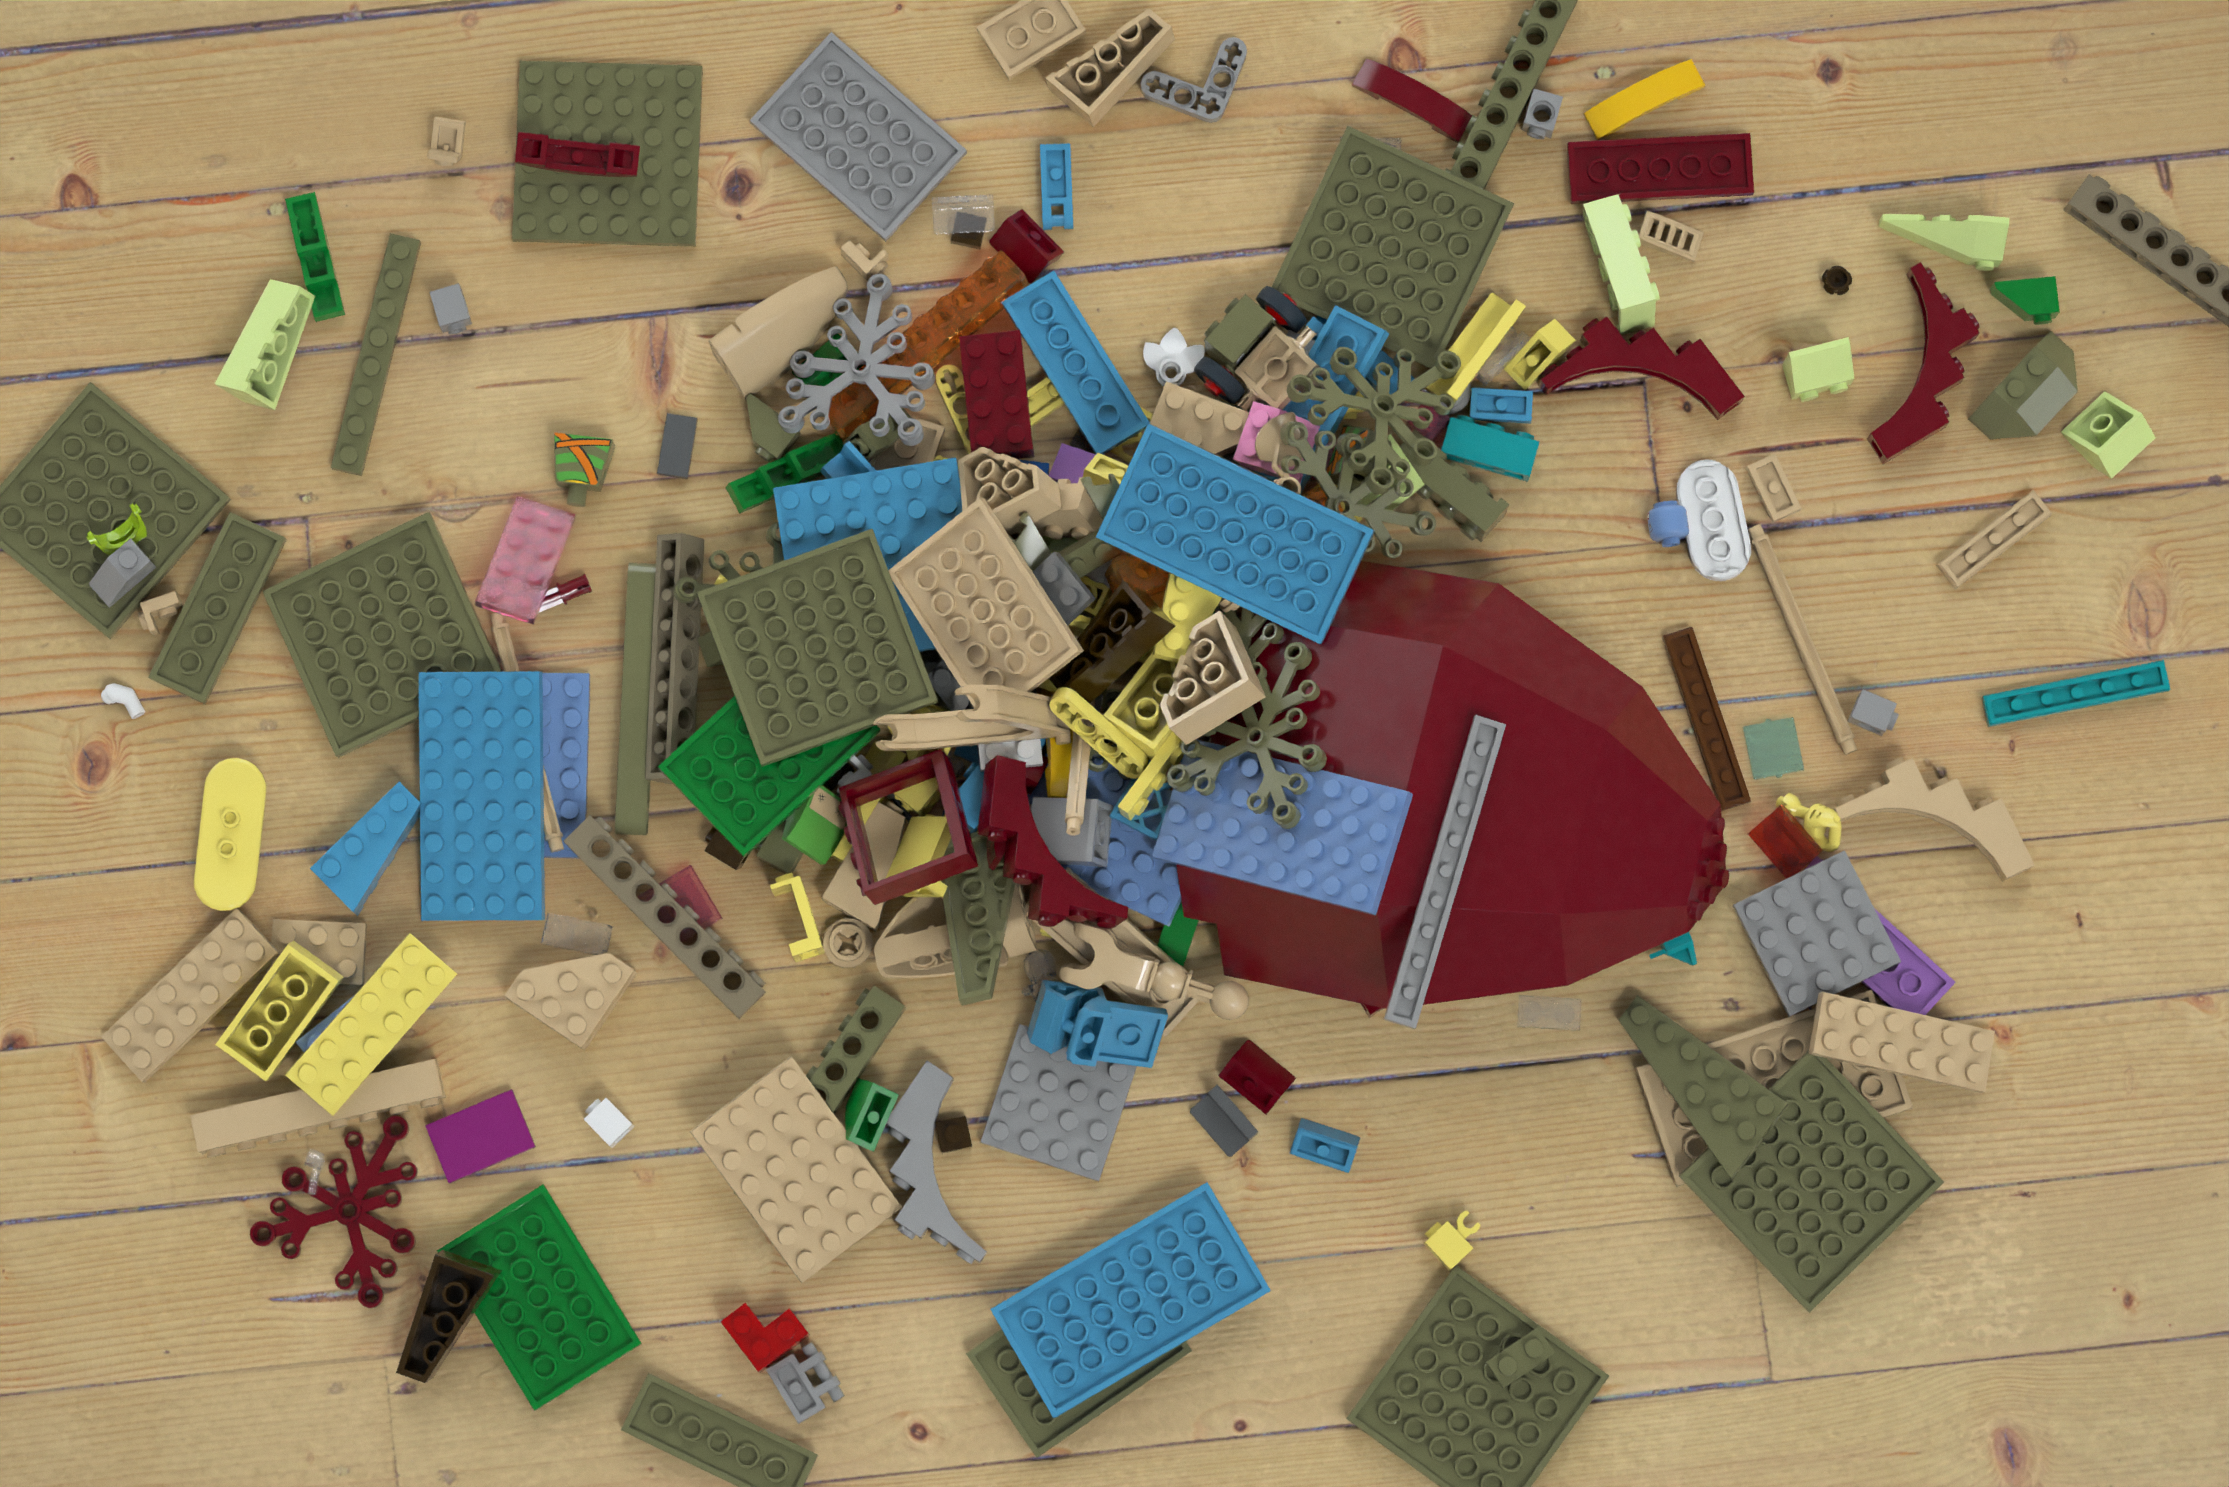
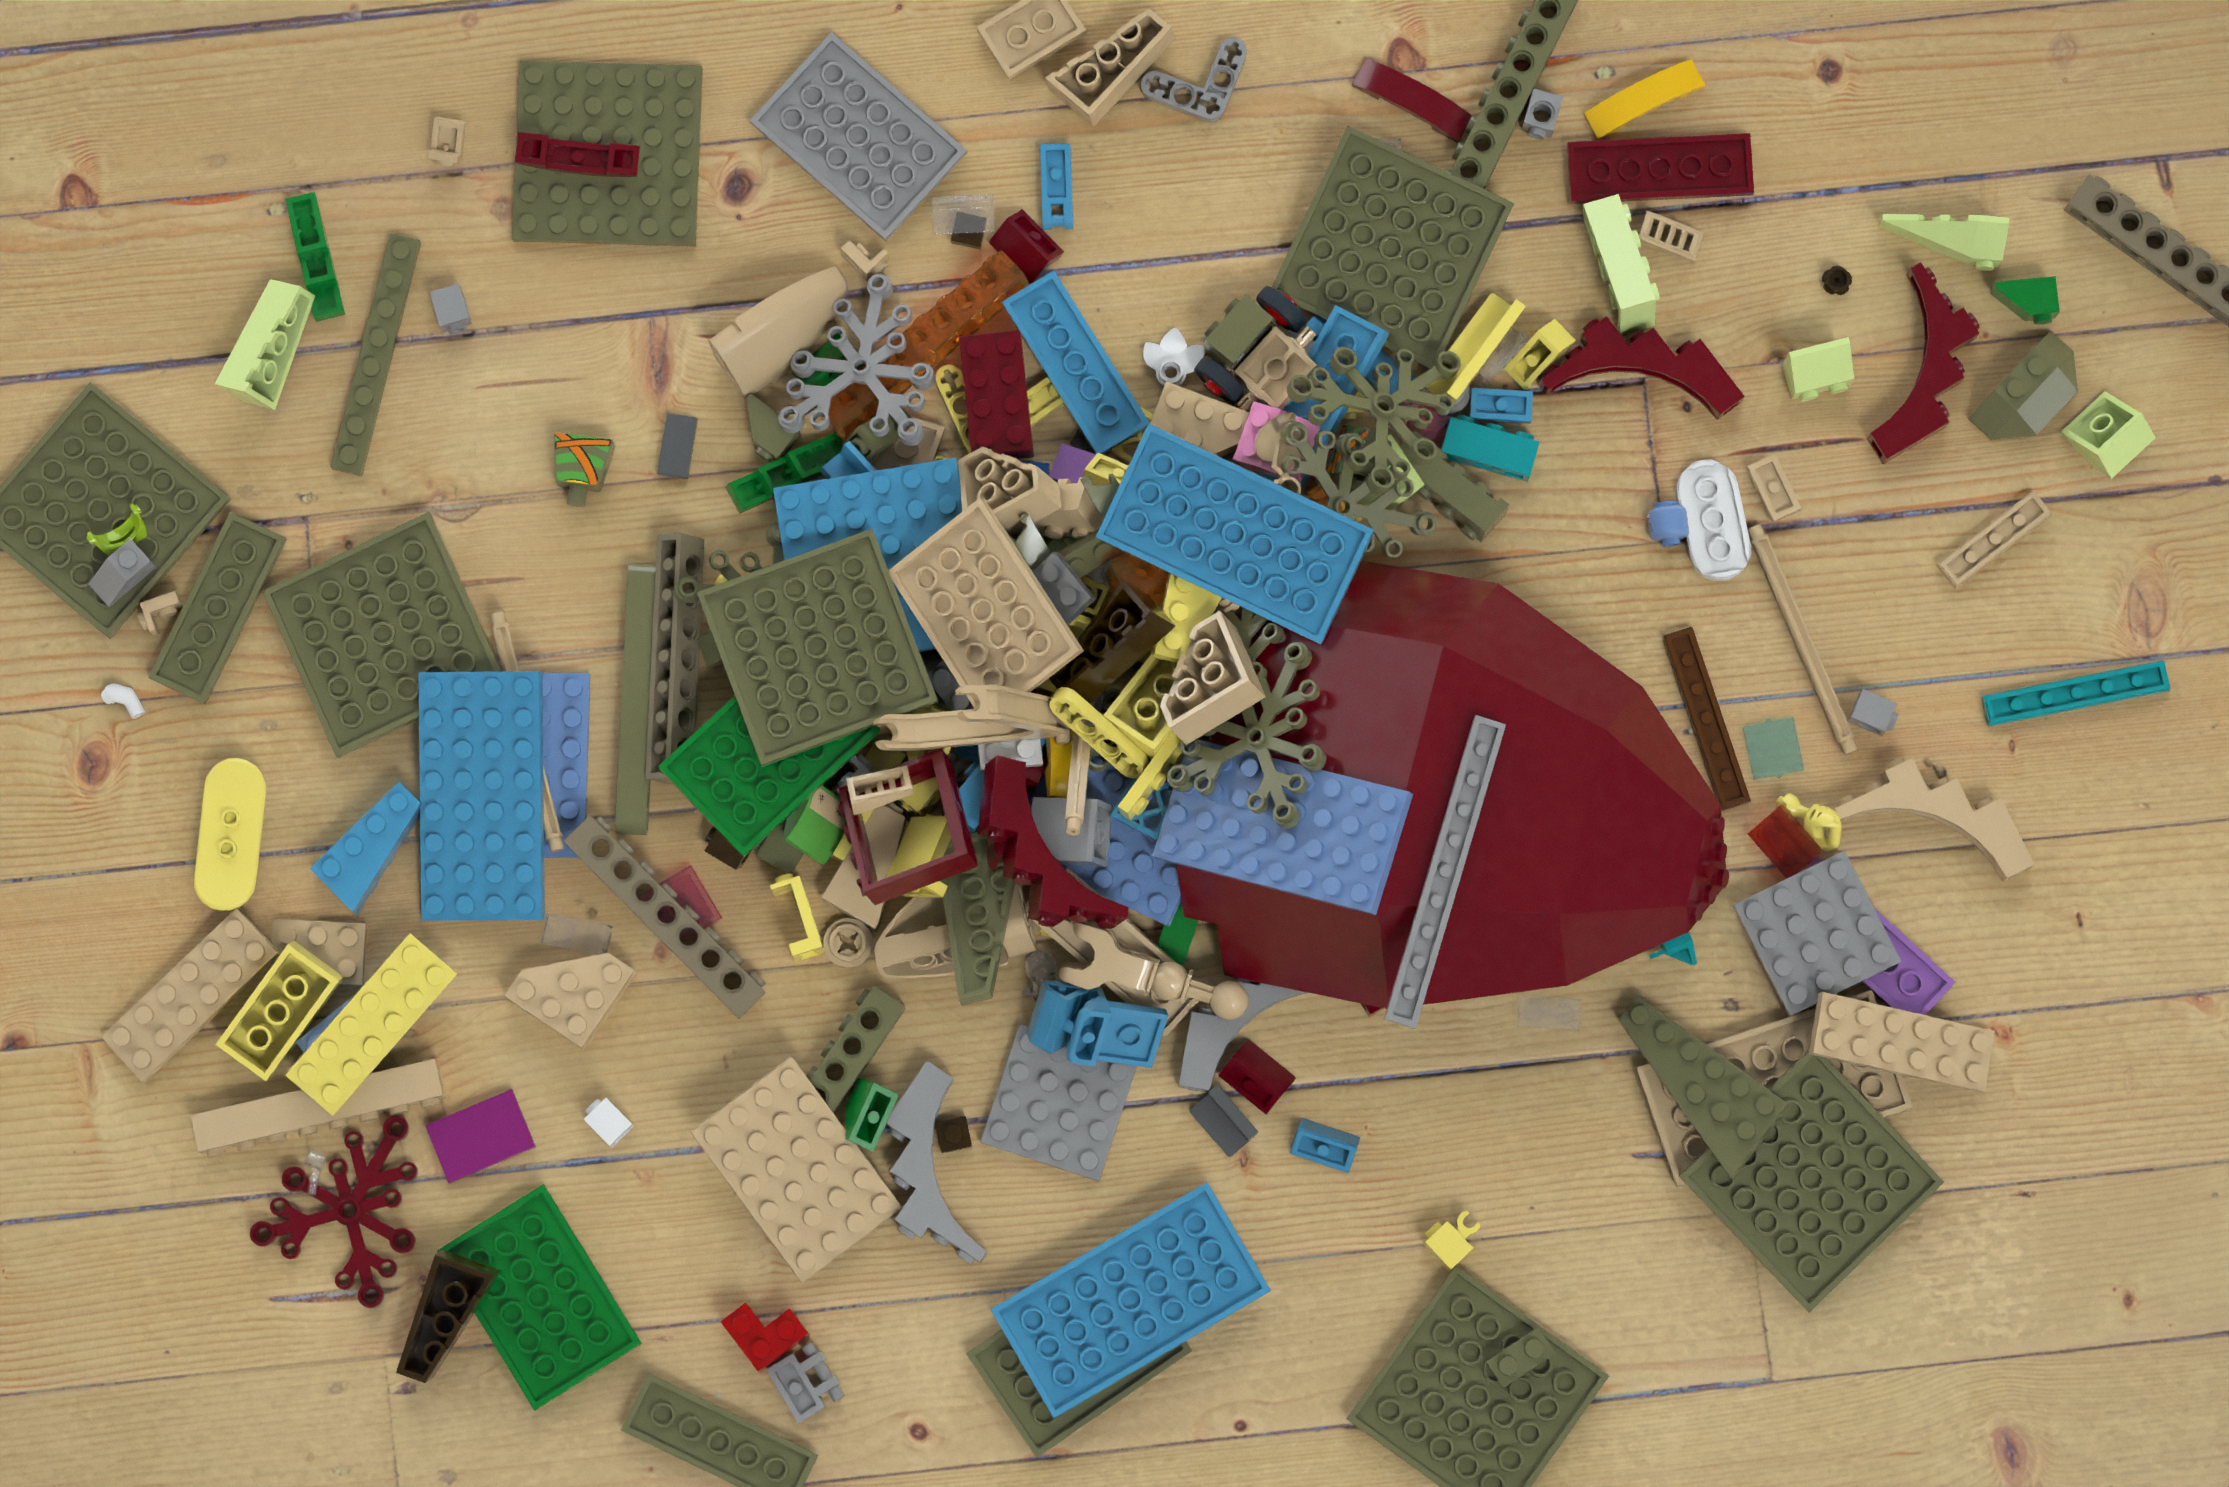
clear pink plate [475,496,575,625] -> none
dark red axle [530,574,592,613] -> none
none -> tan slope [846,765,913,815]
none -> light grey arch [1178,978,1307,1093]

